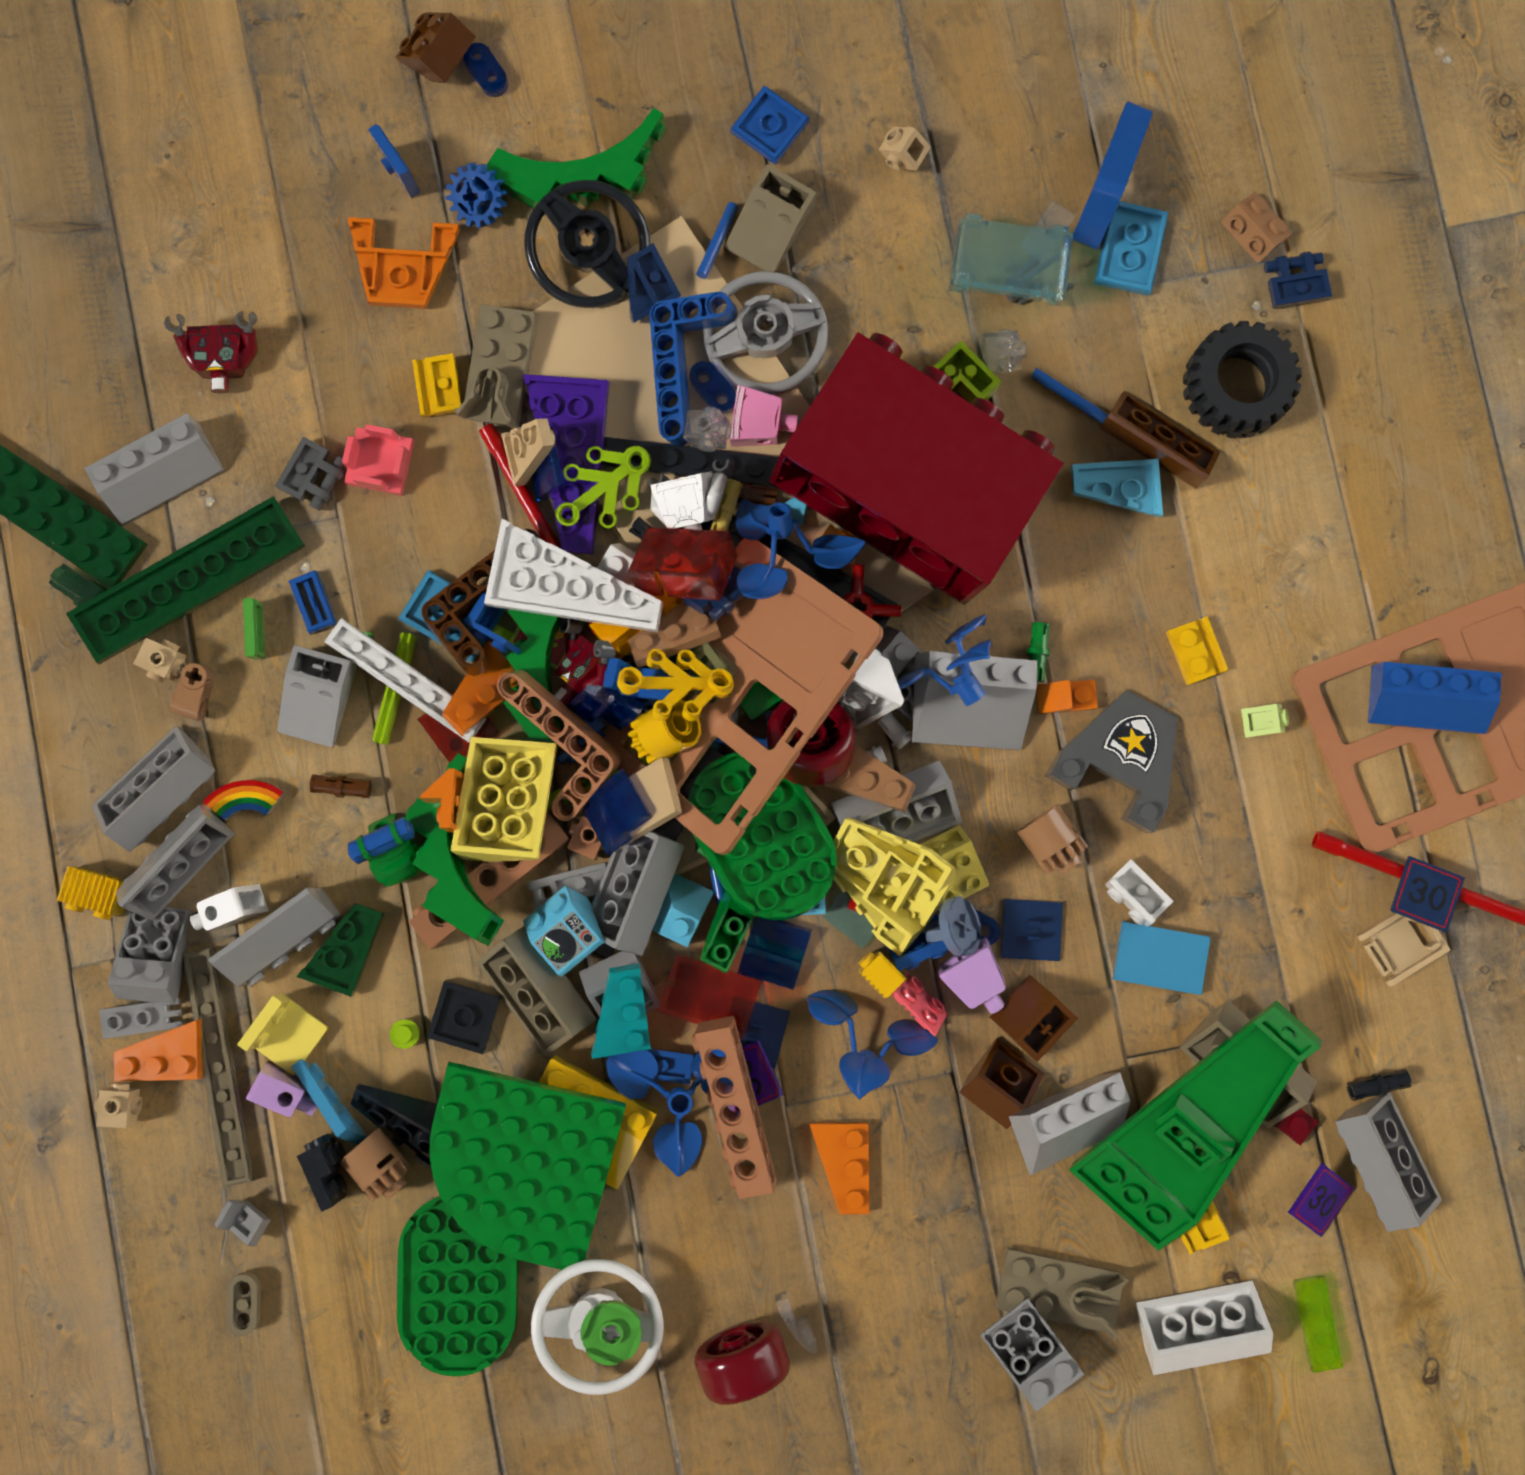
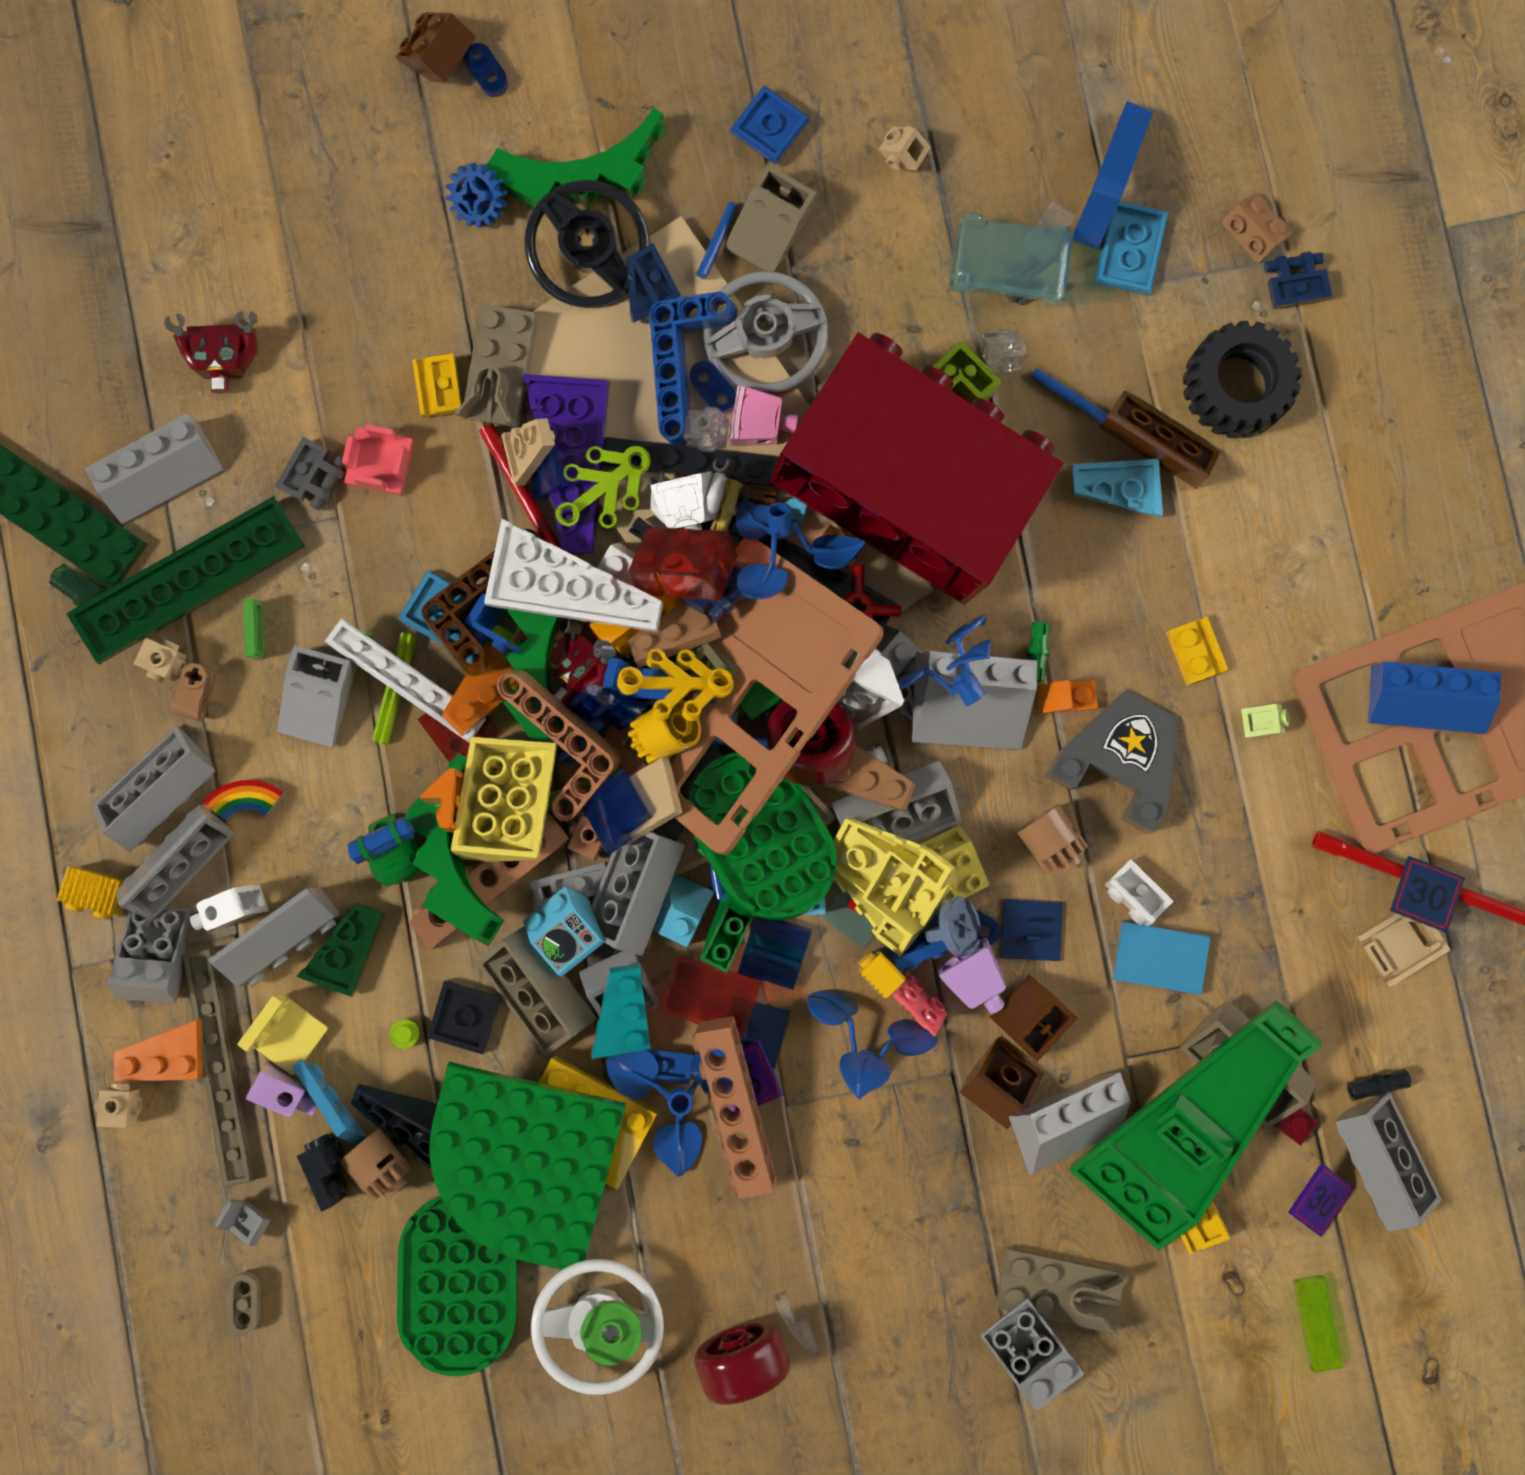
light grey hinge [99,998,183,1039] -> none
blue tile [289,570,337,635] -> none
reddish brown pin [310,774,372,799] -> none
orange wing [348,217,460,309] -> none
blue plate [368,124,420,198] -> none
orange wing [809,1122,870,1214] -> none
white pin [877,712,912,750] -> none
white slope [1136,1280,1273,1375] -> none

